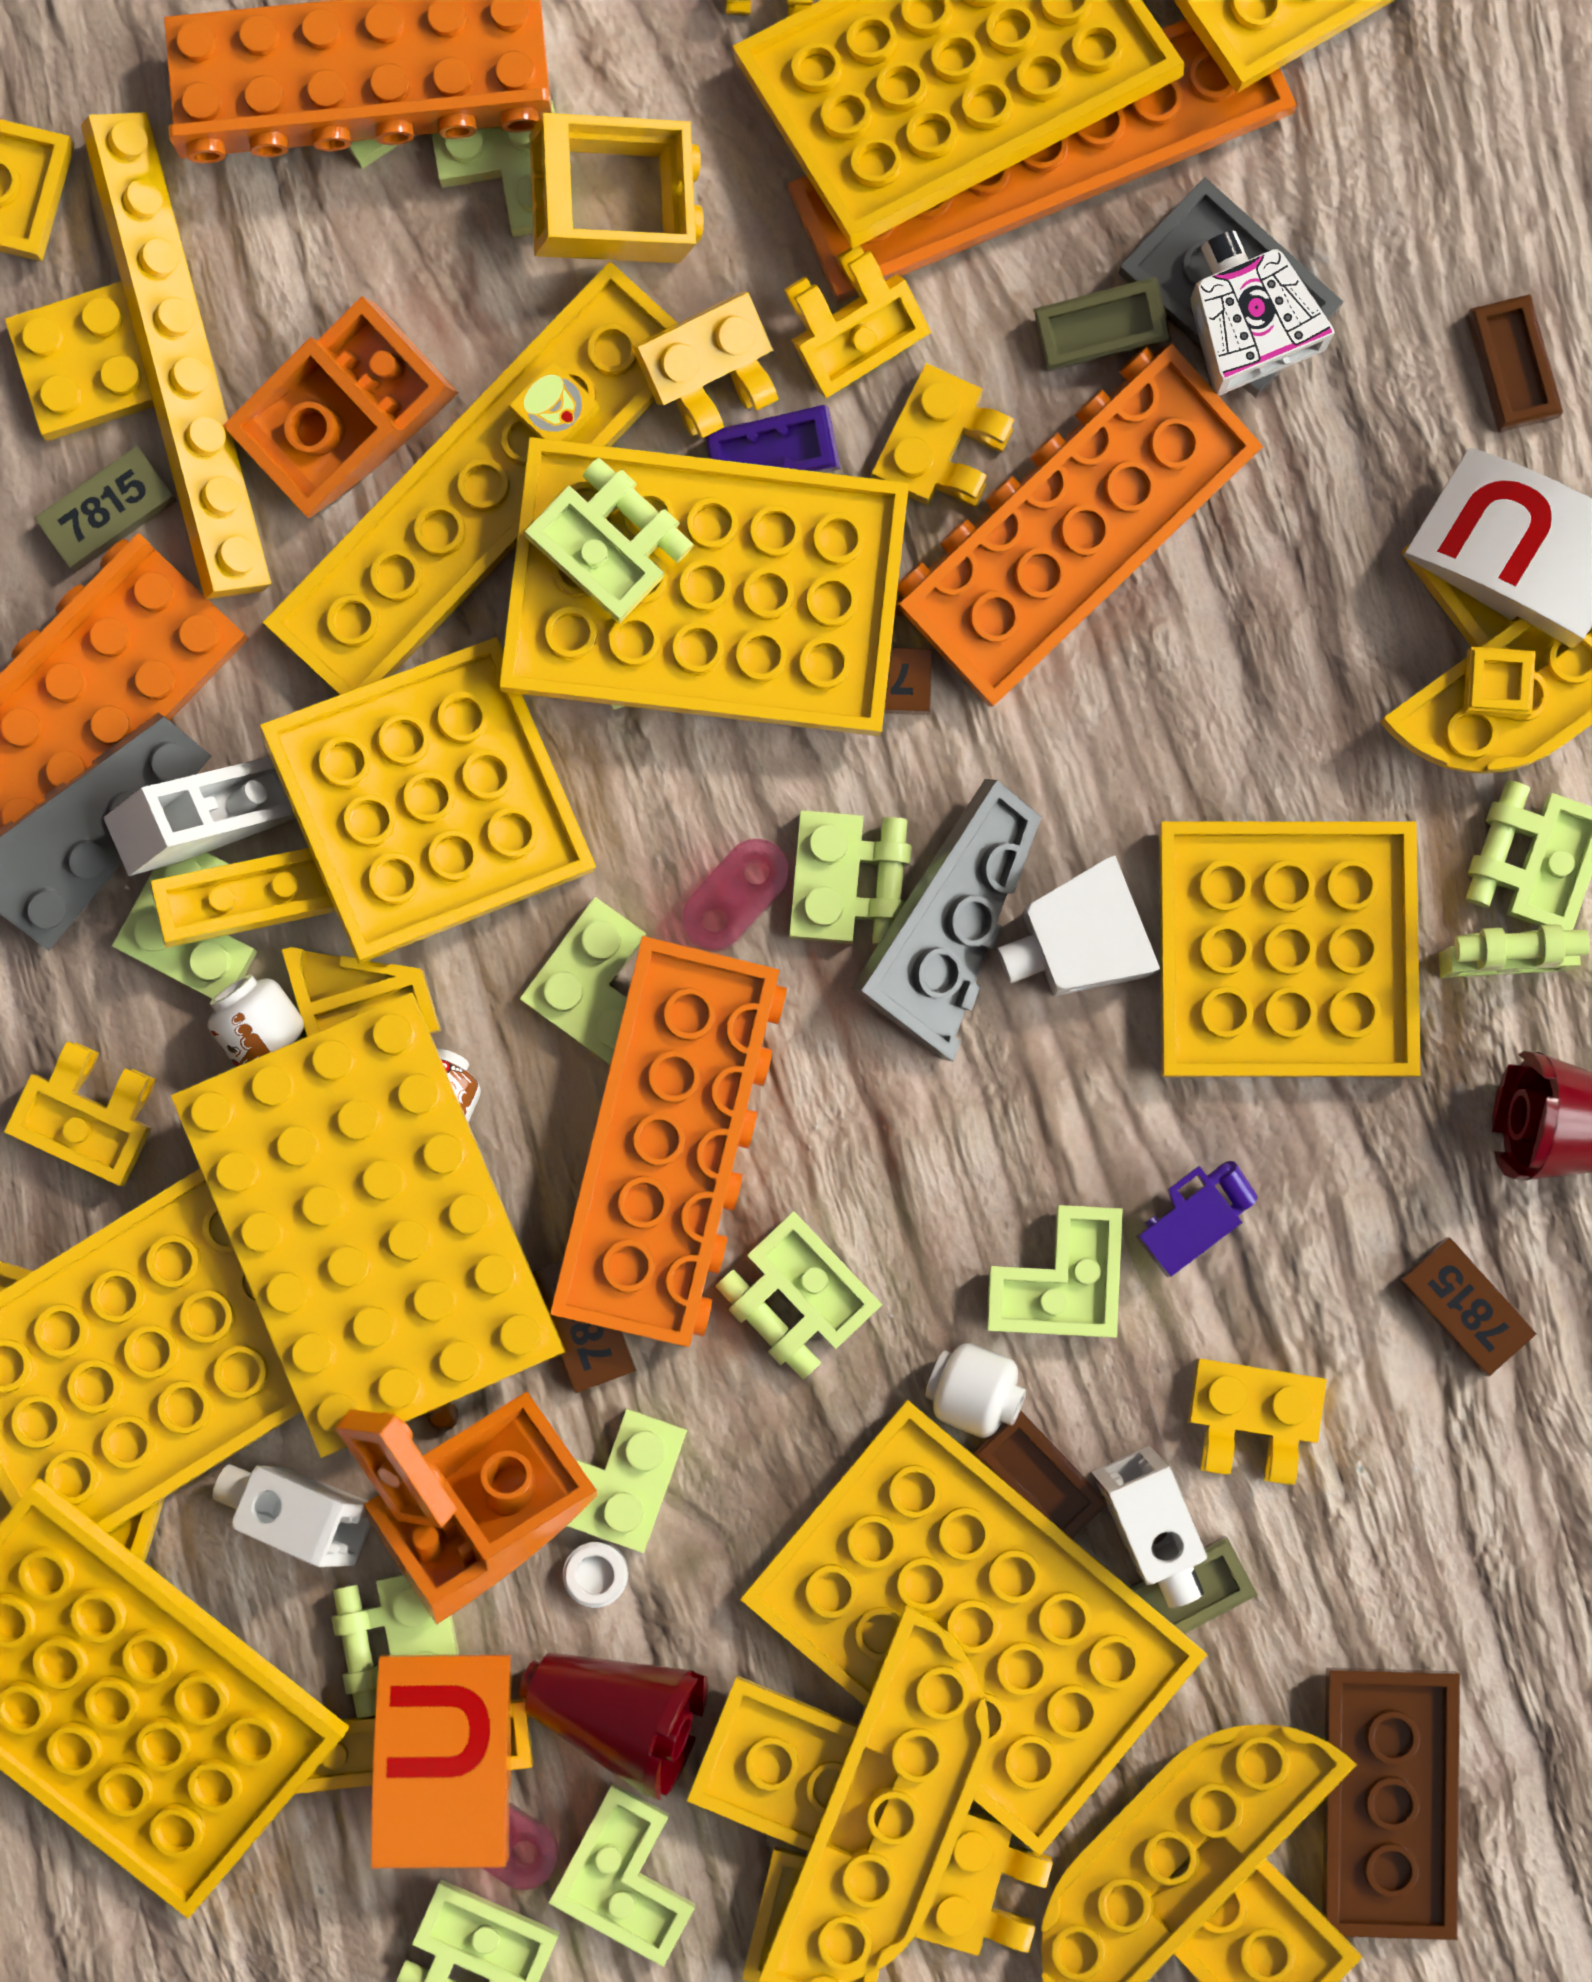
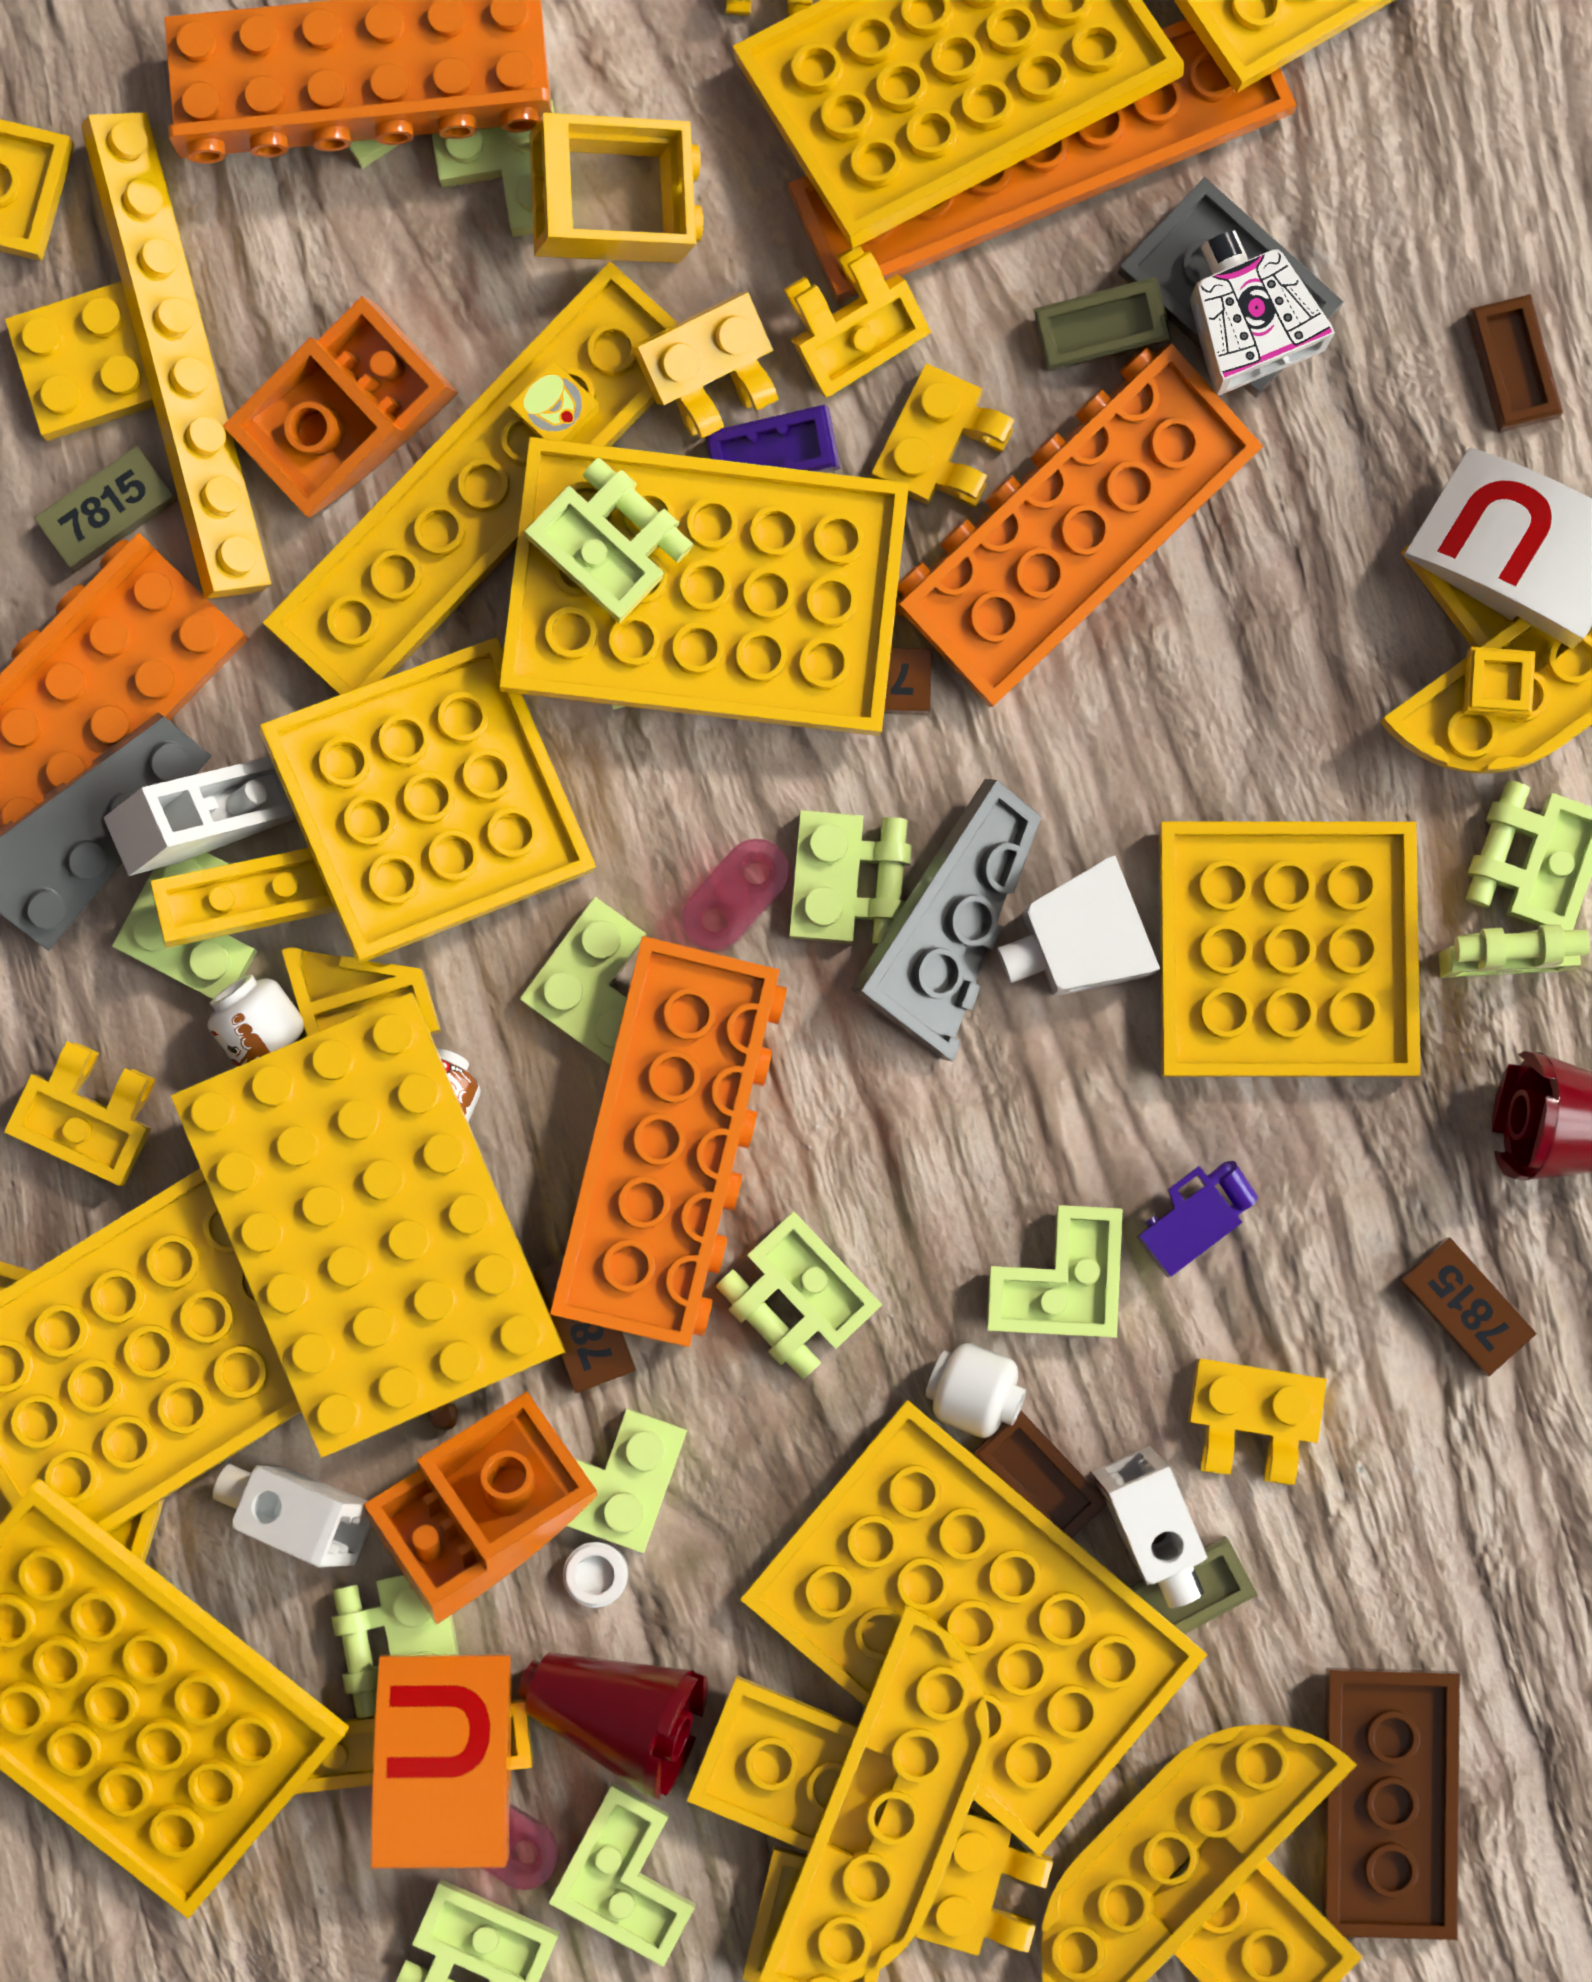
orange plate [335,1409,457,1528] -> none

